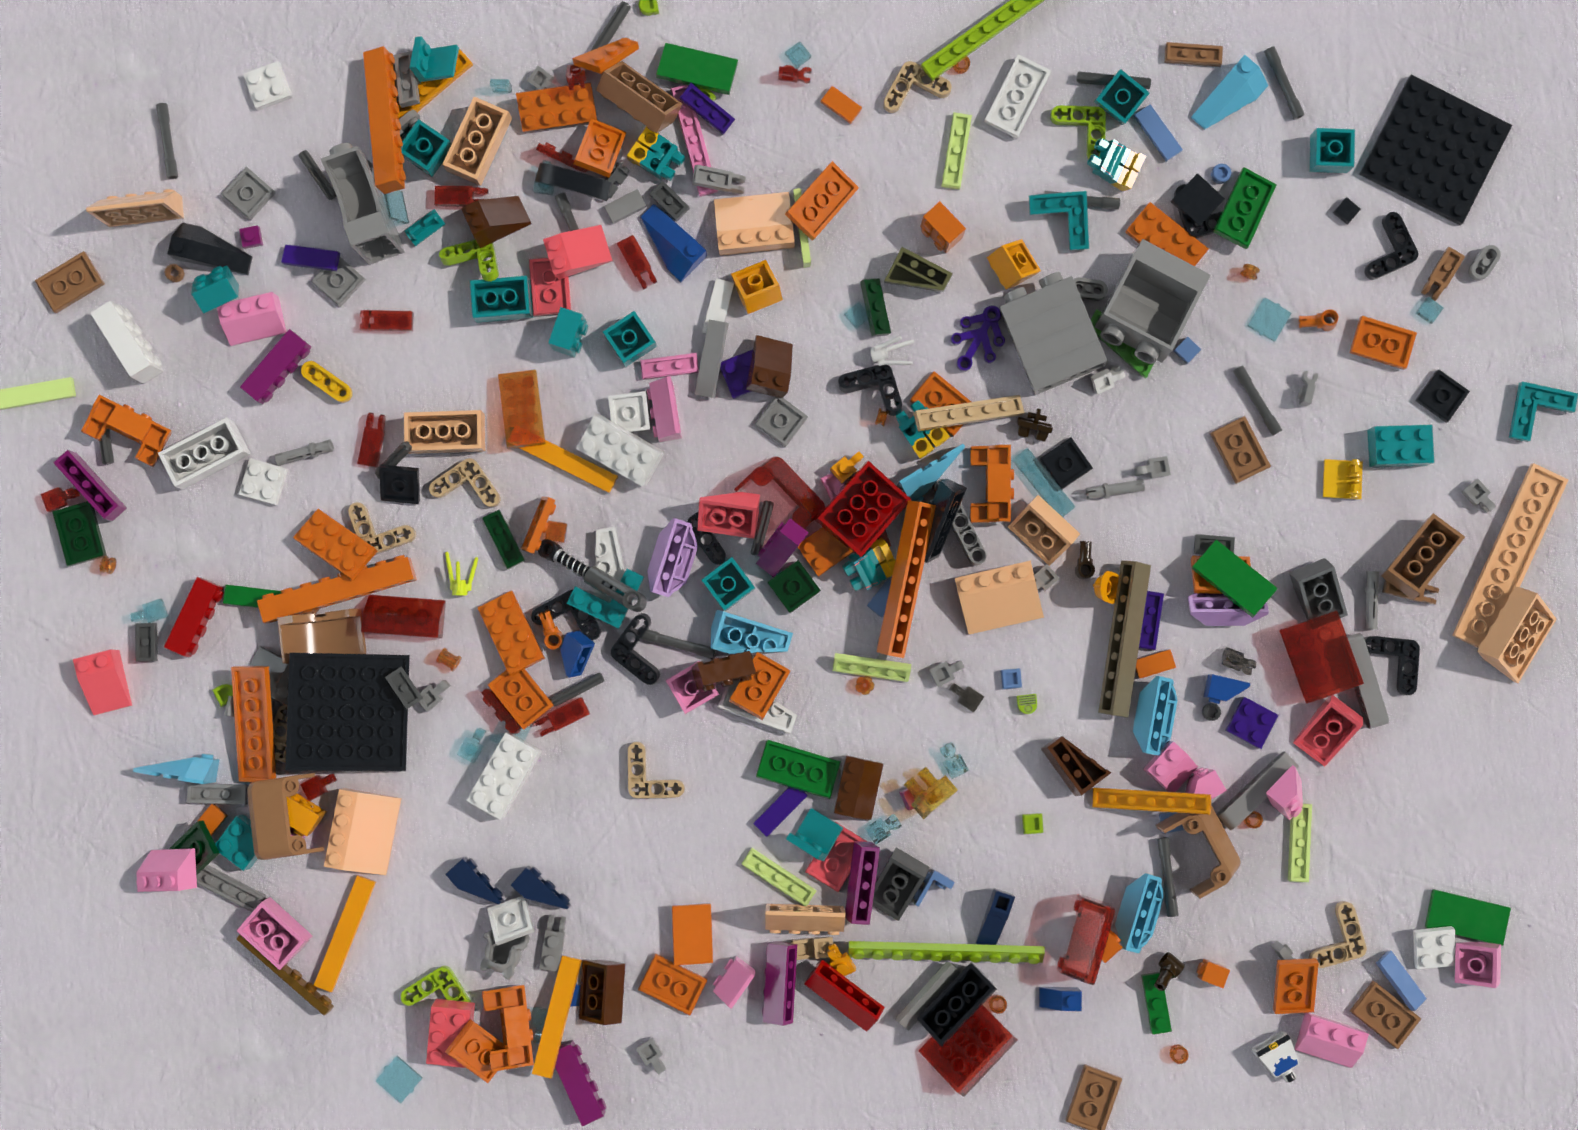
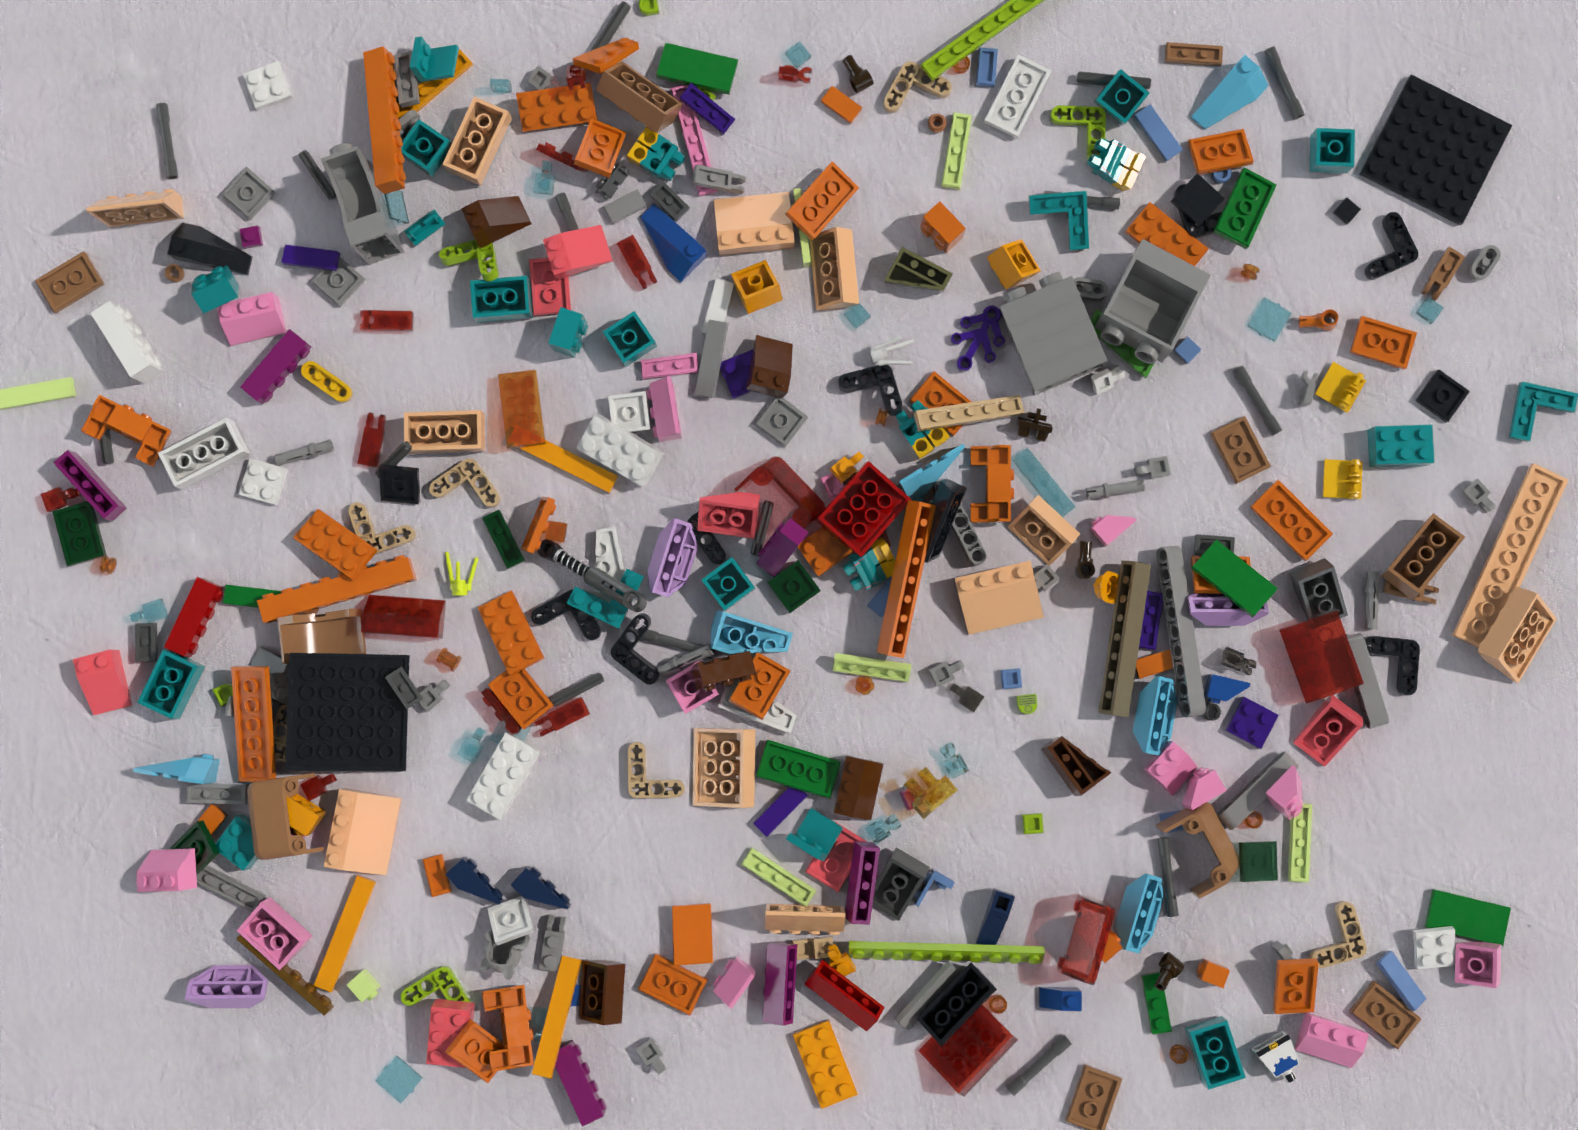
clear red hinge [434,186,488,207] -> none
black slope [535,163,612,202] -> none
orange pin [538,610,563,650] -> none
blue slope [560,631,595,678] -> none
dark green plate [860,278,891,337] -> none
black tile [1039,437,1093,490] -> none
light orange tile [1092,788,1211,815] -> none
none -> teal brick [137,650,205,719]
none -> lavender wedge [185,965,268,1008]
none -> yellowish green brick [347,969,381,1002]
none -> orange tile [423,854,452,897]
none -> light grey pin [658,644,714,678]
none -> light nougat slope [693,728,755,808]
none -> light orange plate [793,1019,858,1109]
none -> light nougat slope [809,227,859,311]
none -> dark brown pin [843,55,874,94]
none -> nougat plate [928,114,947,133]
none -> medium blue tile [976,47,998,88]
none -> dark grey piece [1006,1035,1072,1096]
none -> bright pink slope [1089,515,1136,547]
none -> light grey beam [1156,546,1206,717]
none -> teal brick [1185,1016,1246,1090]
none -> orange tile [1188,129,1254,175]
none -> clear green tile [1239,841,1278,882]
none -> orange plate [1250,480,1333,561]
none -> yellow hinge [1315,362,1366,413]

